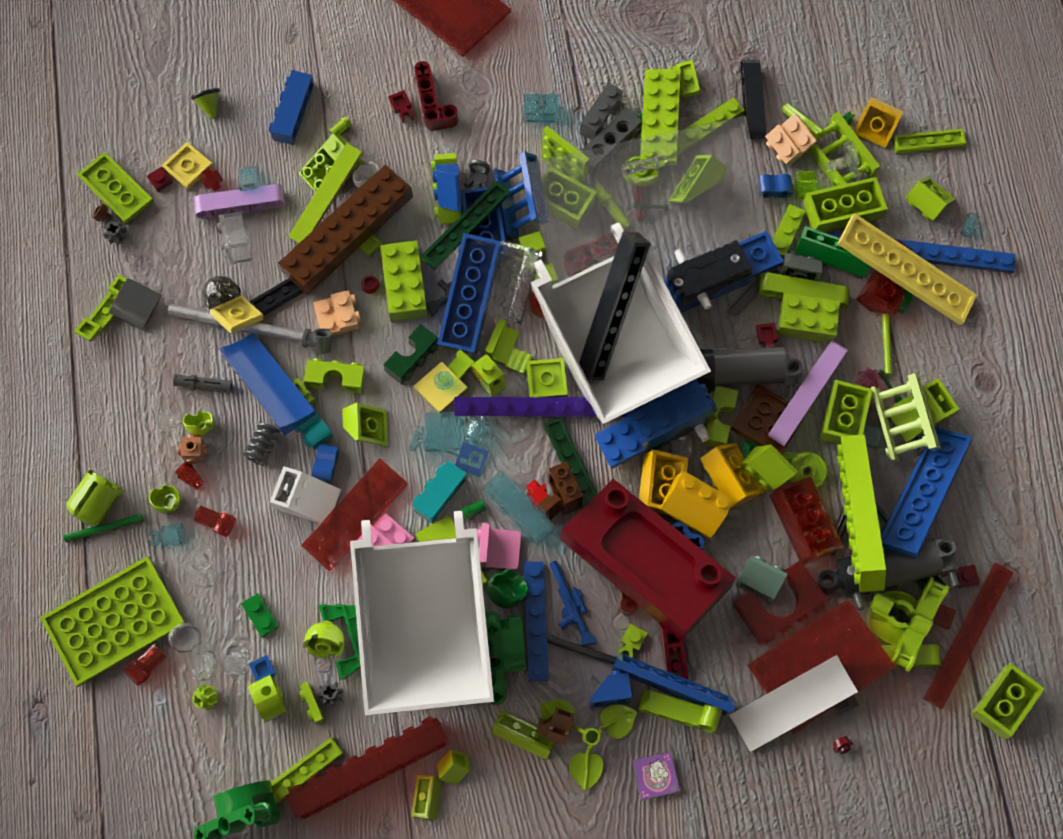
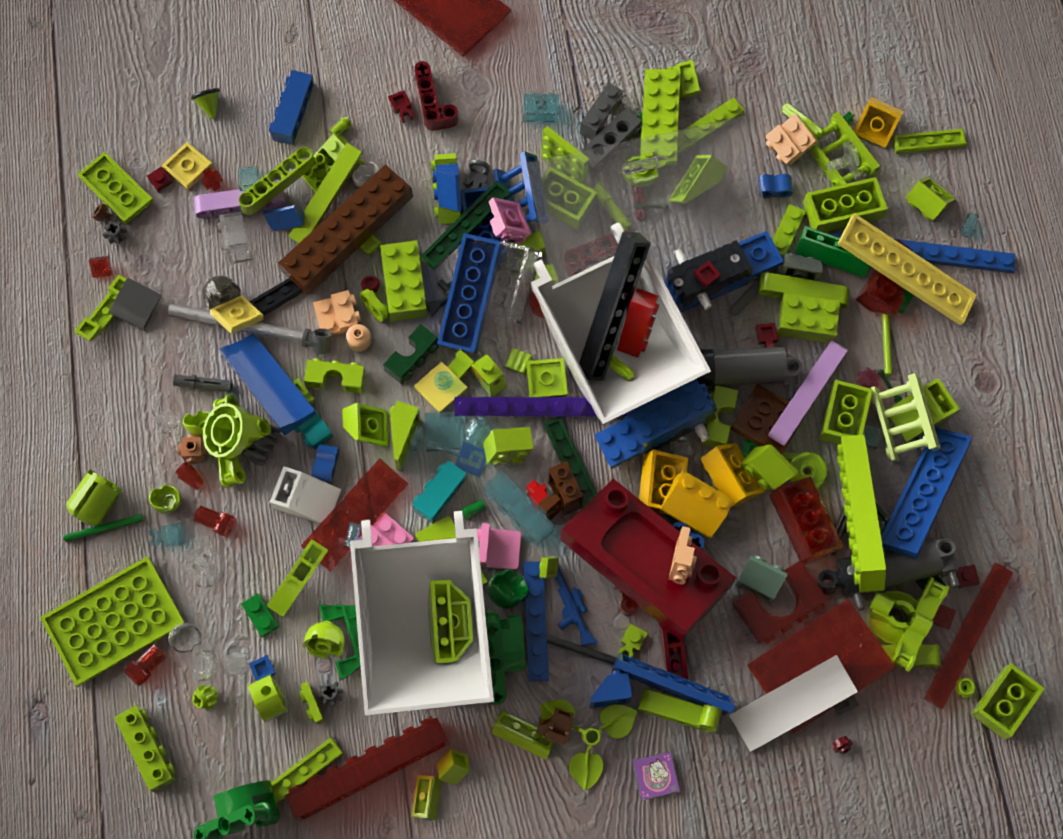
lime panel [485,318,519,365] -> none
black beam [740,60,766,139] -> none
clear neon green brick [794,171,817,200] -> none
none -> clear red plate [89,256,112,278]
none -> lime brick [114,705,176,792]
none -> lime piece [203,394,271,489]
none -> lime beam [239,147,314,215]
none -> blue slope [263,205,305,231]
none -> lime slope [267,539,328,617]
none -> clear light blue pin [344,523,362,548]
none -> light nougat head [346,324,371,352]
none -> lime plate [359,289,389,322]
none -> lime slope [388,400,421,472]
none -> lime wedge [428,580,473,663]
none -> lime piece [483,427,534,466]
none -> bright pink plate [488,197,531,244]
none -> lime plate [539,556,559,578]
none -> lime axle [609,355,635,381]
none -> red brick [617,288,660,358]
none -> light nougat plate [669,526,697,584]
none -> dark red plate [694,261,721,288]
none -> lime plate [955,678,975,698]

